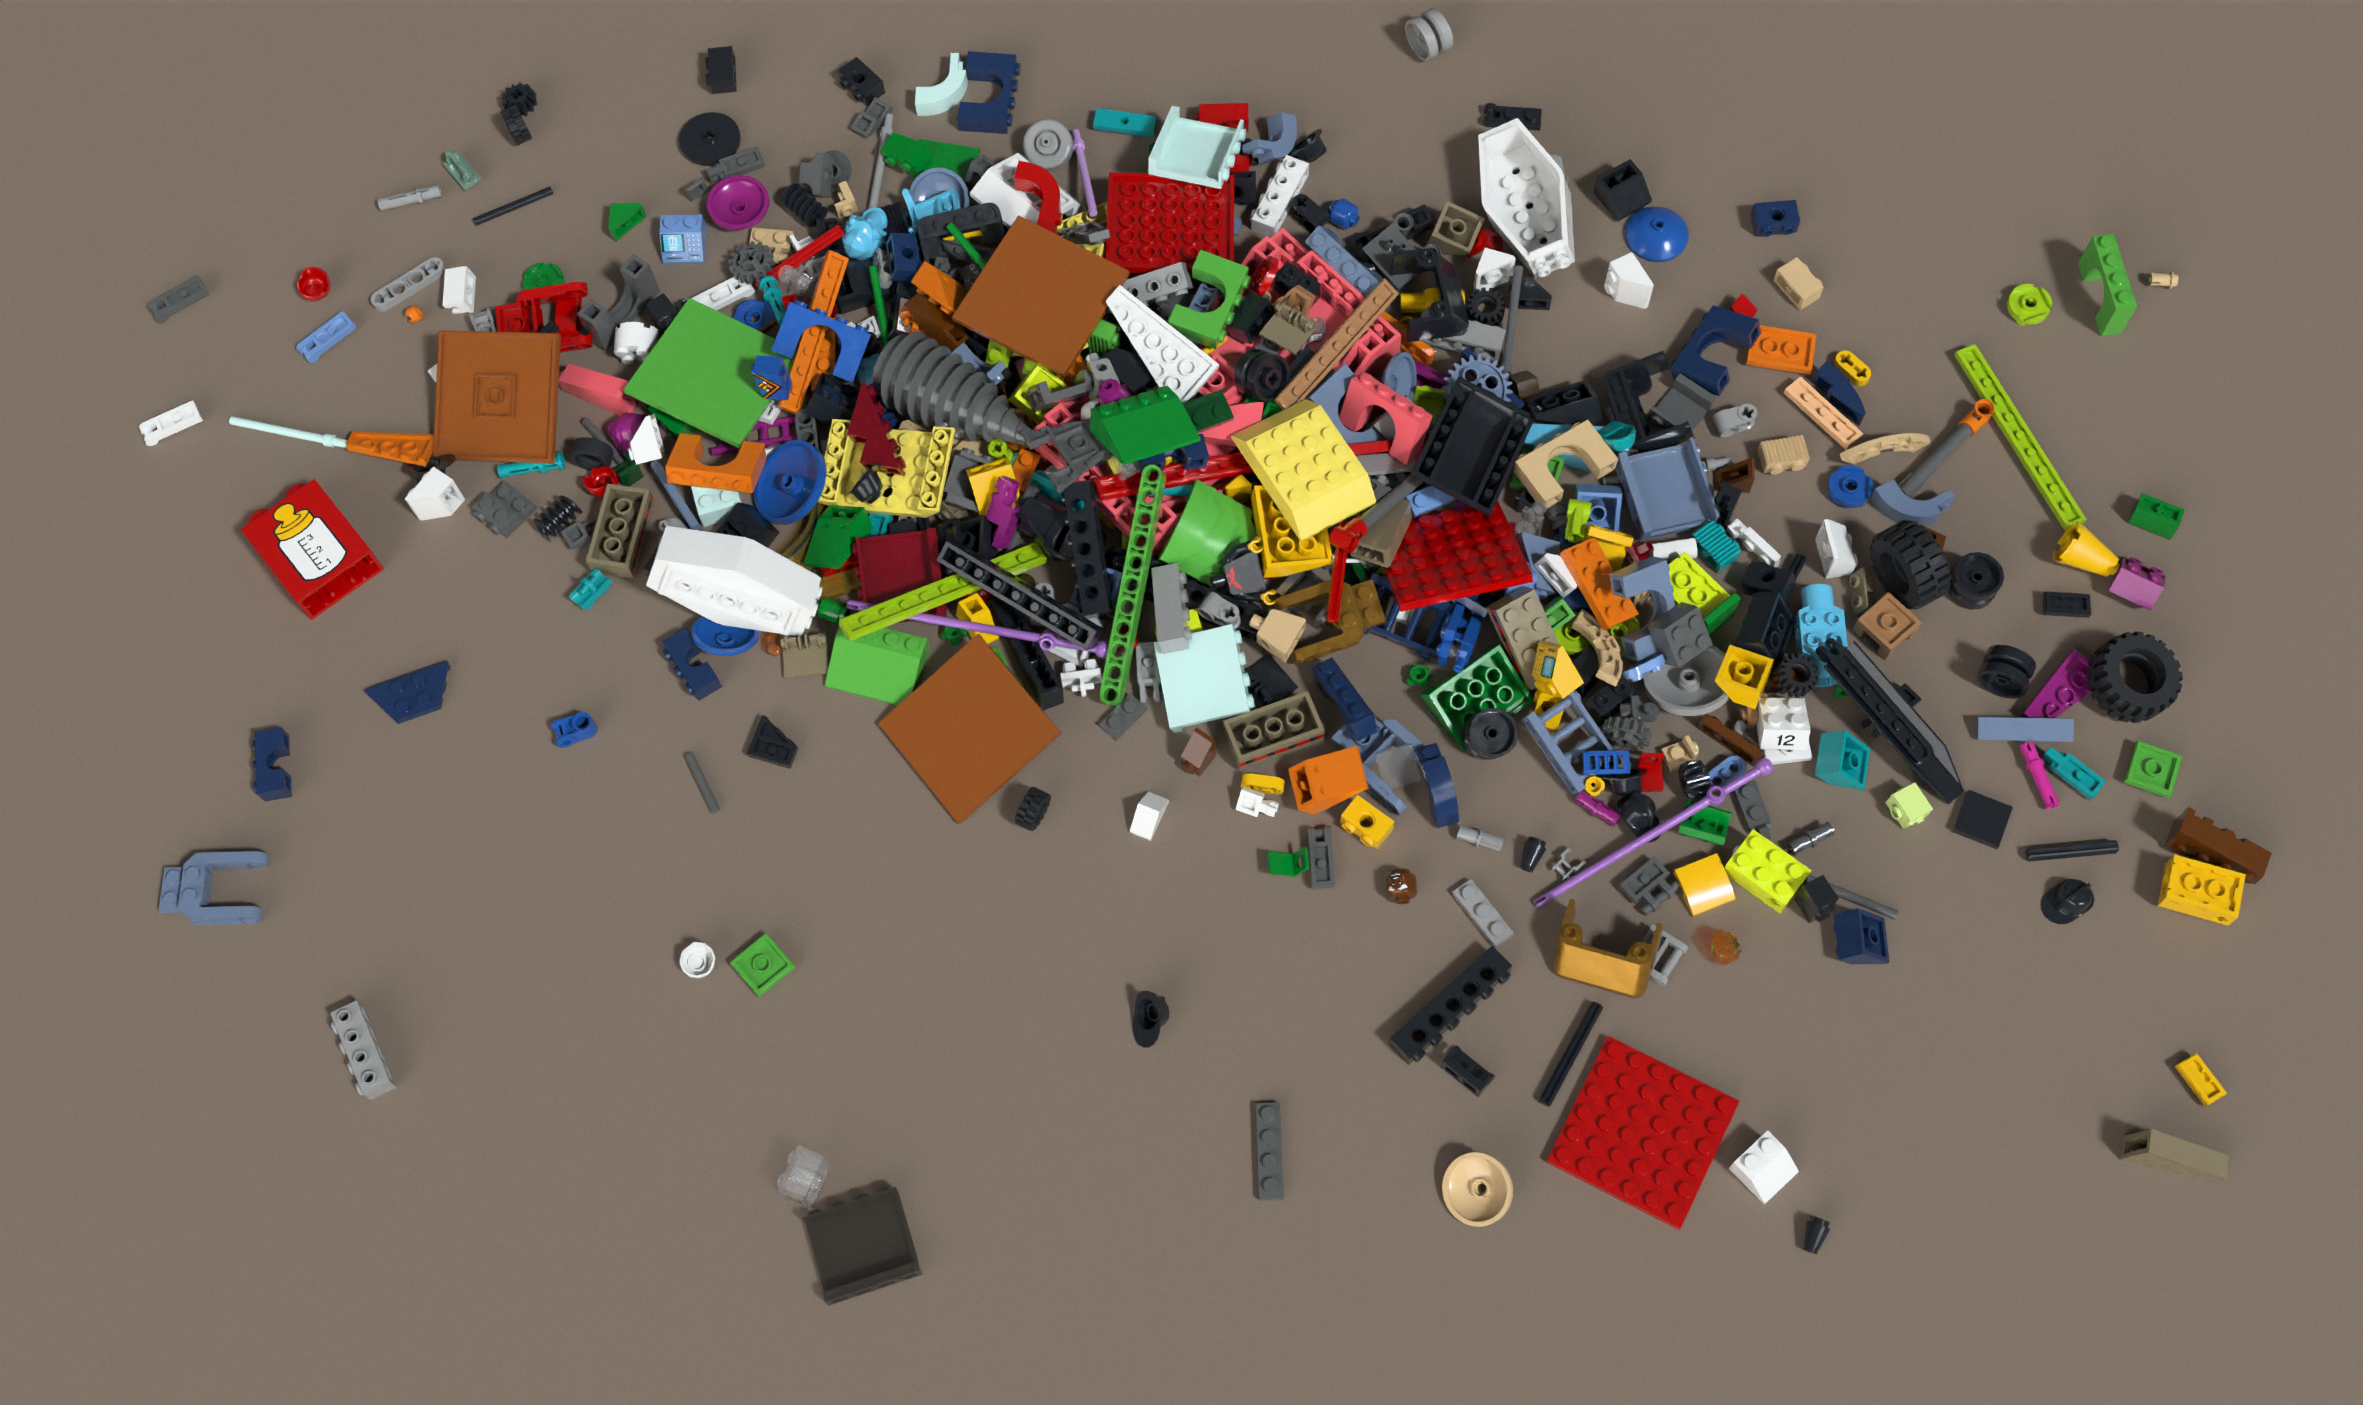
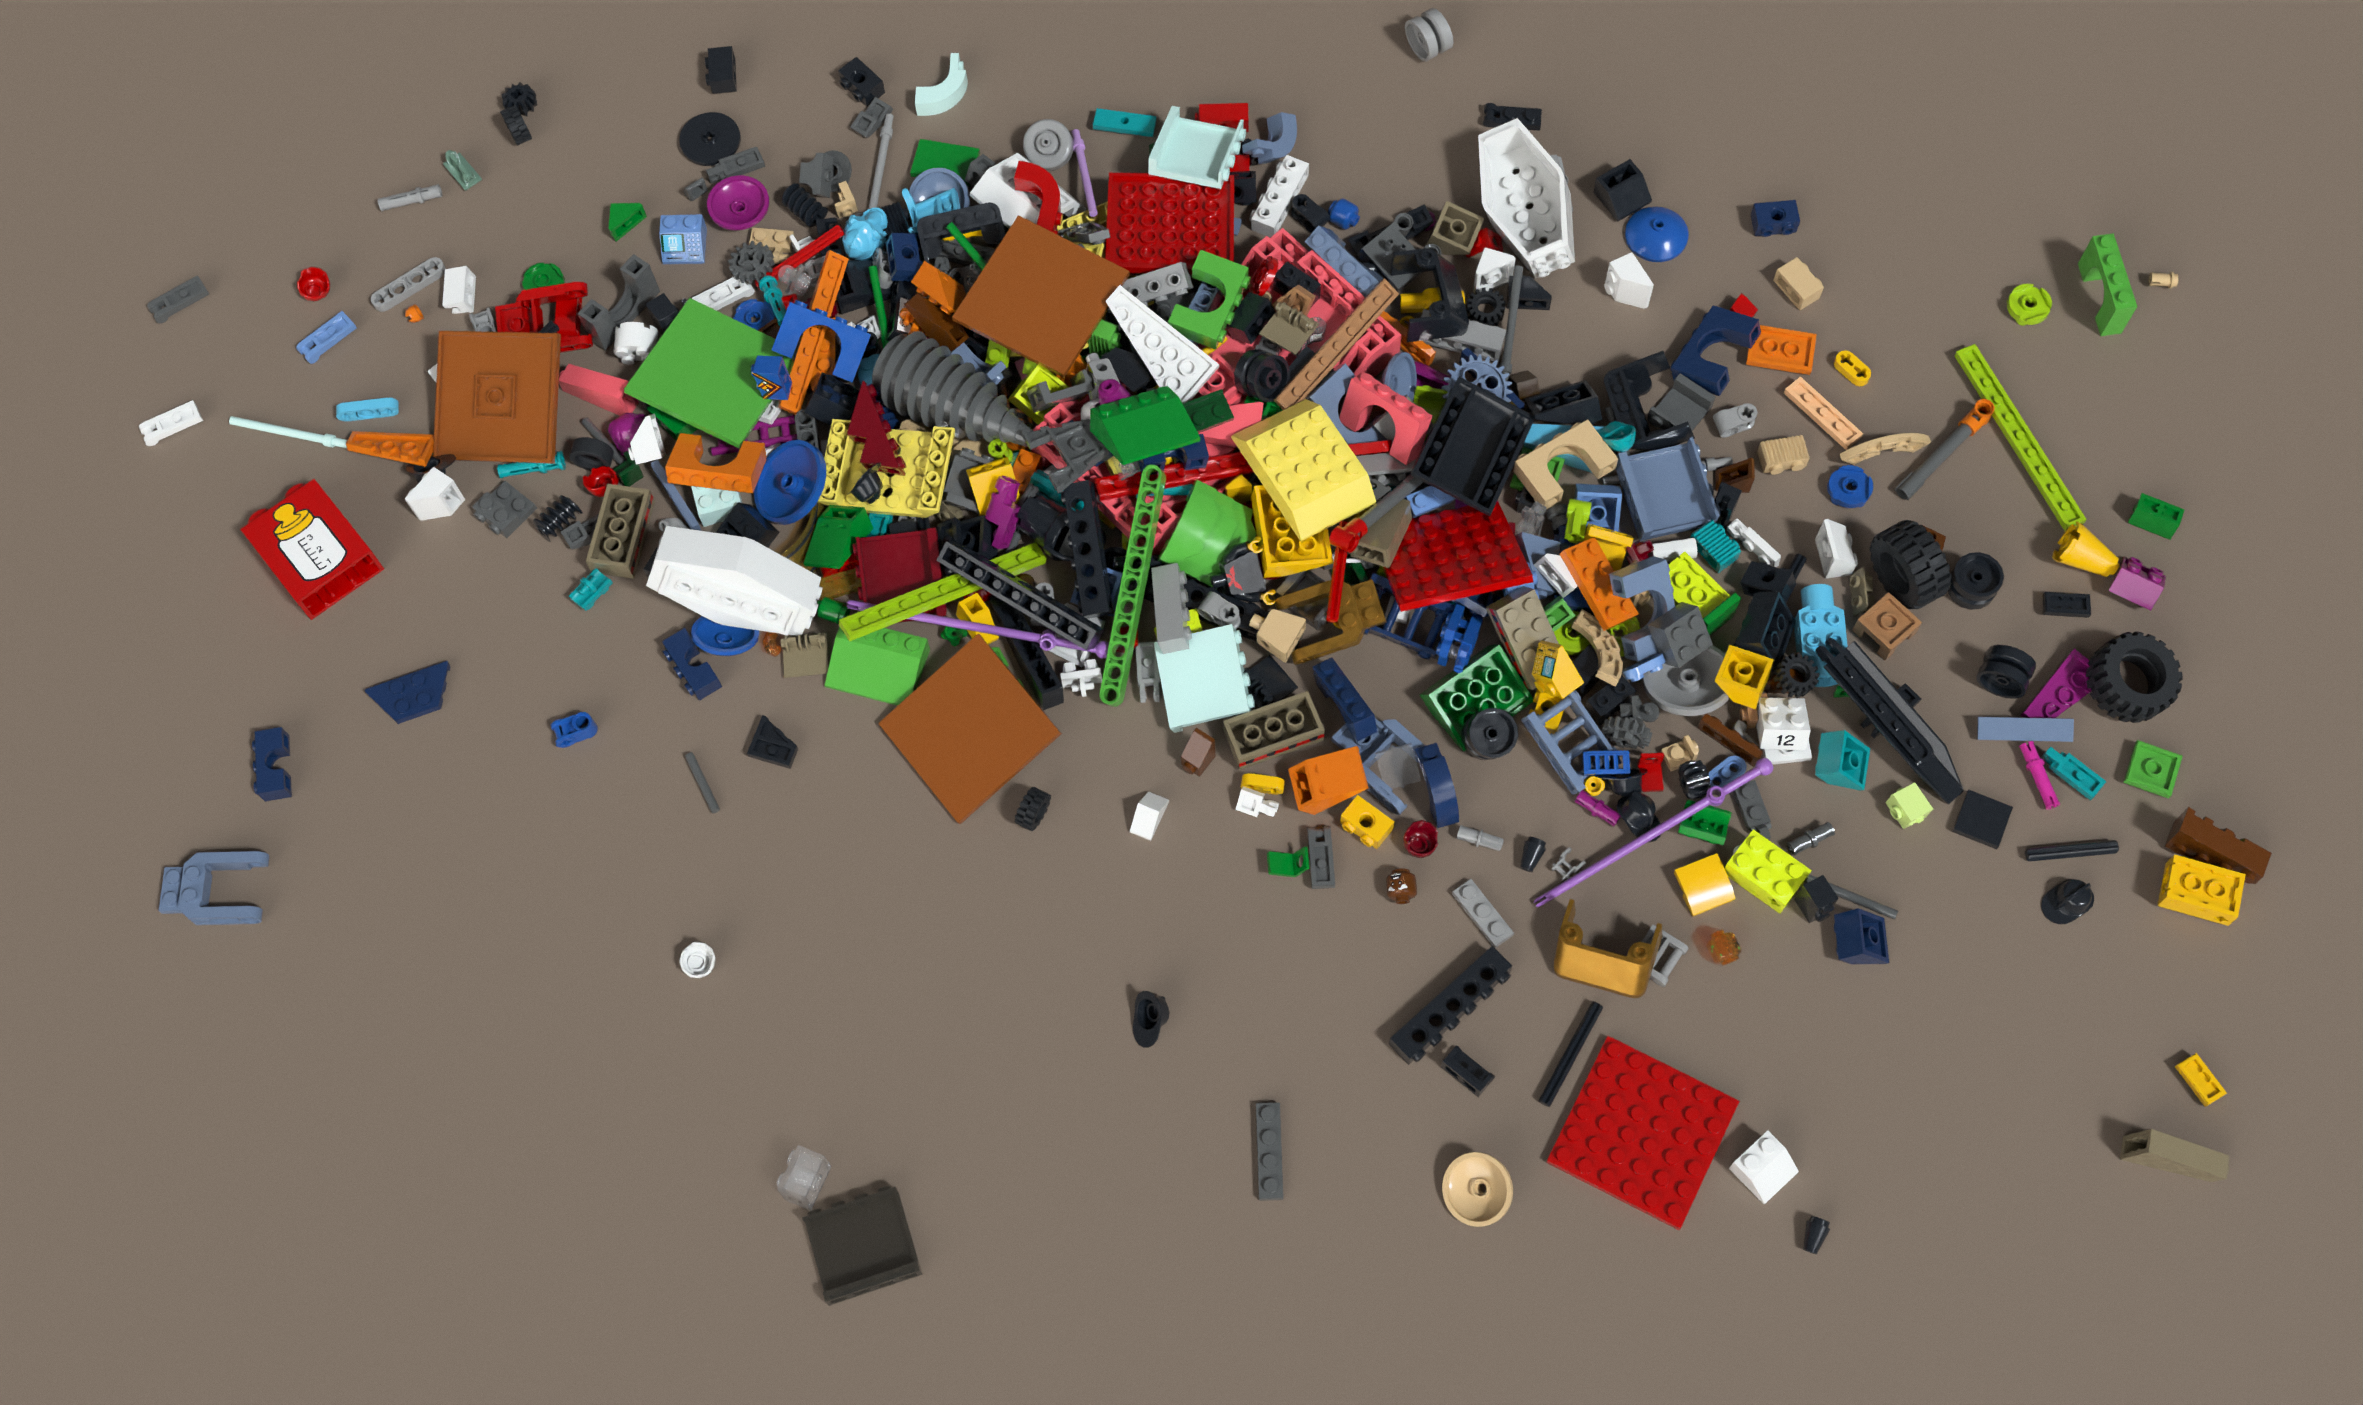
light grey brick [330,1000,397,1100] -> none
black bar [474,187,553,225] -> none
bright green plate [729,933,796,998] -> none
green brick [880,132,932,175] -> none
dark blue arch [957,51,1021,134] -> none
dark grey plate [1099,693,1147,741] -> none
black piece [1282,129,1327,163] -> none
green plate [1406,665,1431,688] -> none
dark grey plate [1619,856,1680,916] -> none
dark blue slope [1812,361,1866,426] -> none
sand blue arch [1870,480,1956,526] -> none
none -> medium azure beam [336,398,399,421]
none -> dark red hair [1403,820,1438,858]

